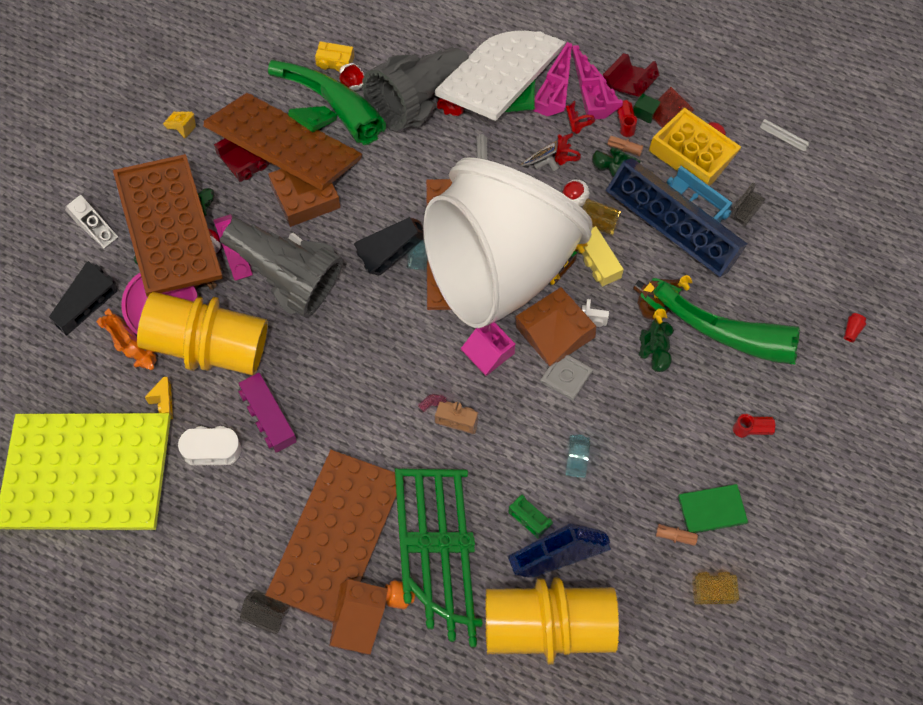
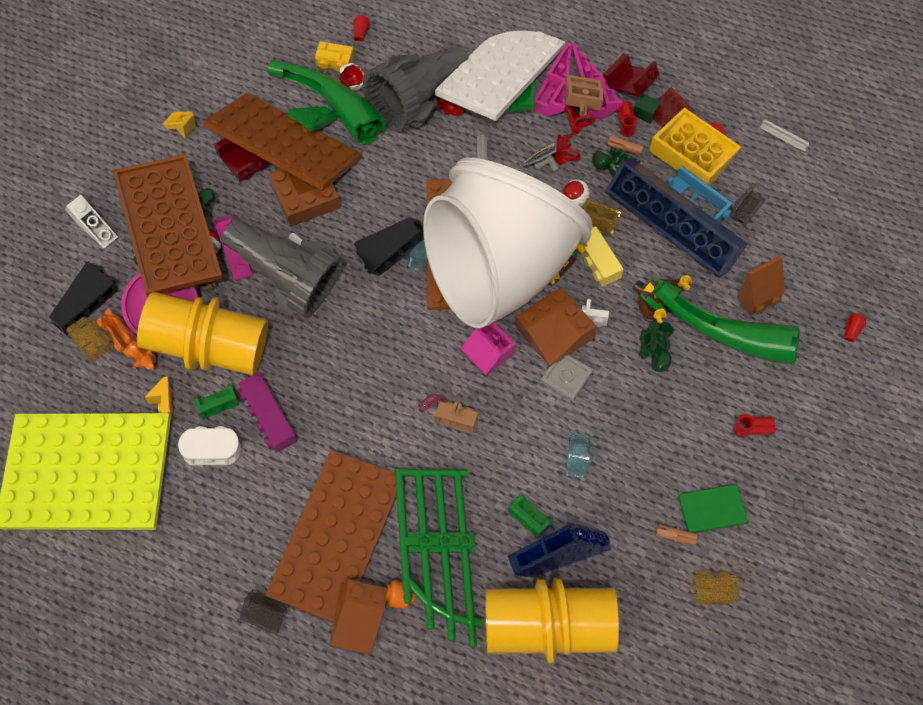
none -> clear yellow brick [66,317,111,362]
none -> green hinge [194,384,239,420]
none -> red cone [353,15,370,42]
none -> medium nougat plate [565,75,603,116]
none -> dark orange slope [737,255,785,315]

